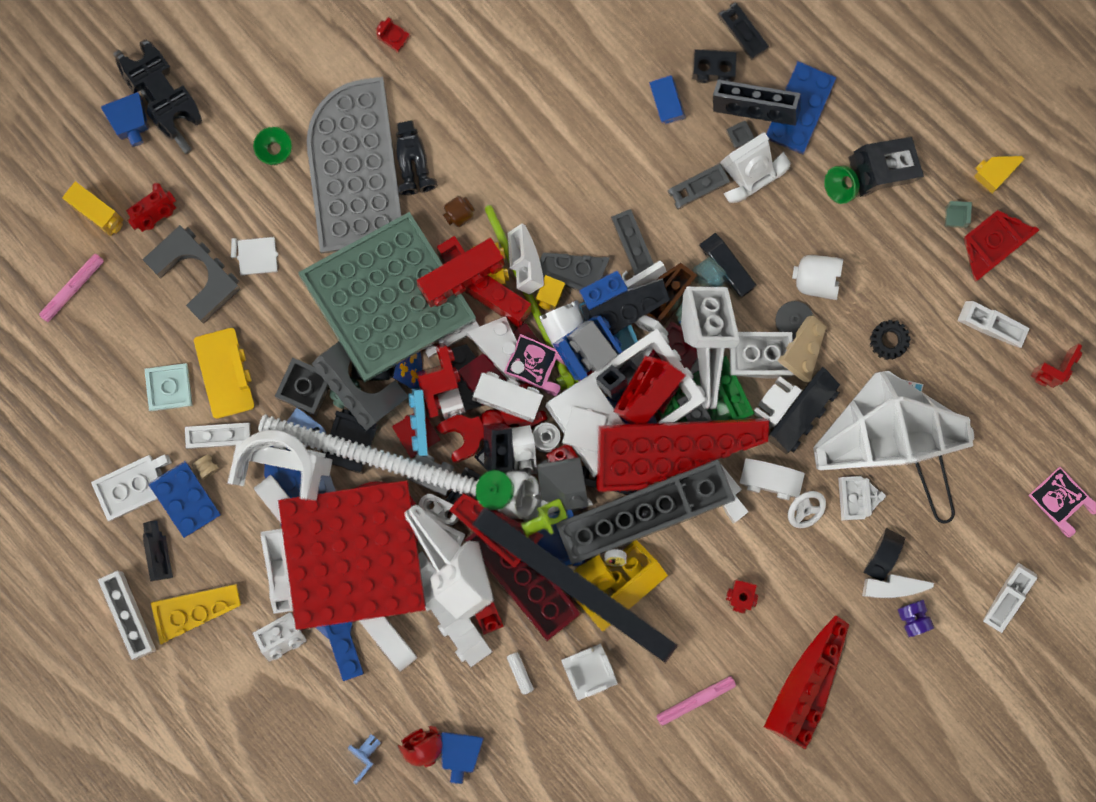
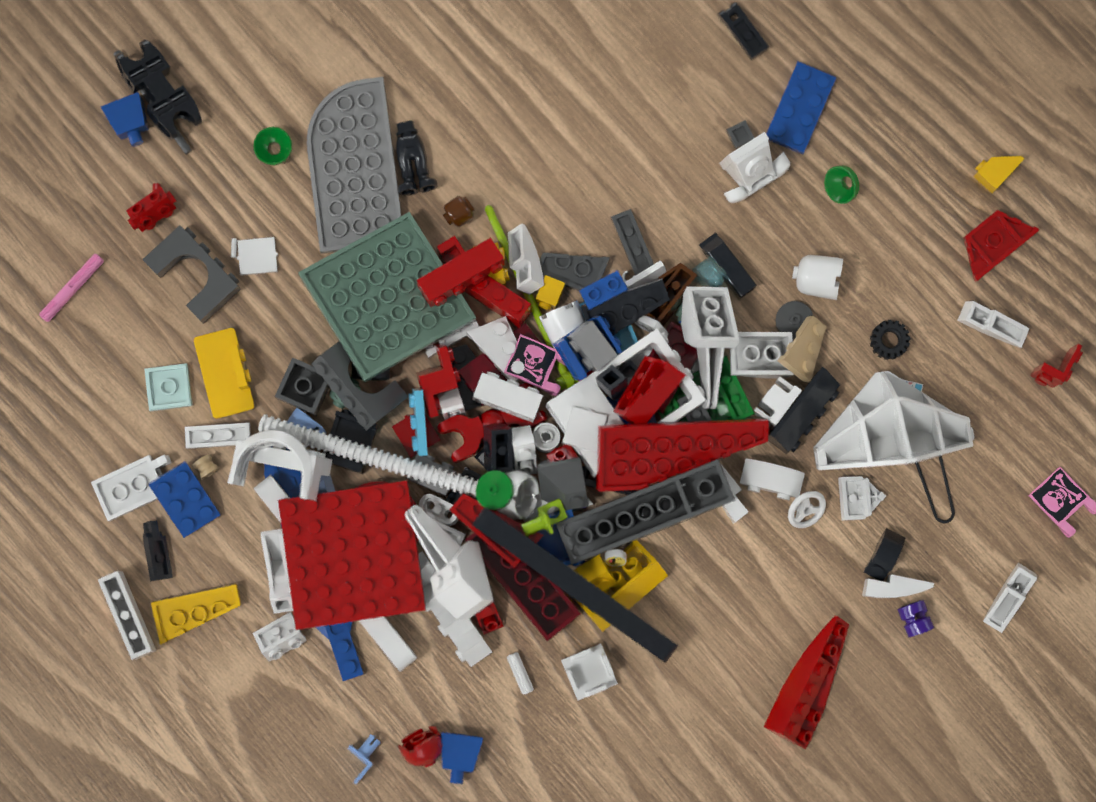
yellow brick [62,181,124,236] -> none
red bracket [376,17,410,53] -> none
blue shield [390,351,422,389] -> none
blue hinge [649,75,686,124] -> none
bright pink axle [657,676,736,726] -> none
dark grey plate [668,163,730,210] -> none
black brick [692,49,737,83] -> none
black brick [713,80,801,126] -> none
red brick [726,580,758,614] -> none
black brick [848,137,924,197] -> none
sand green panel [945,201,972,228] -> none

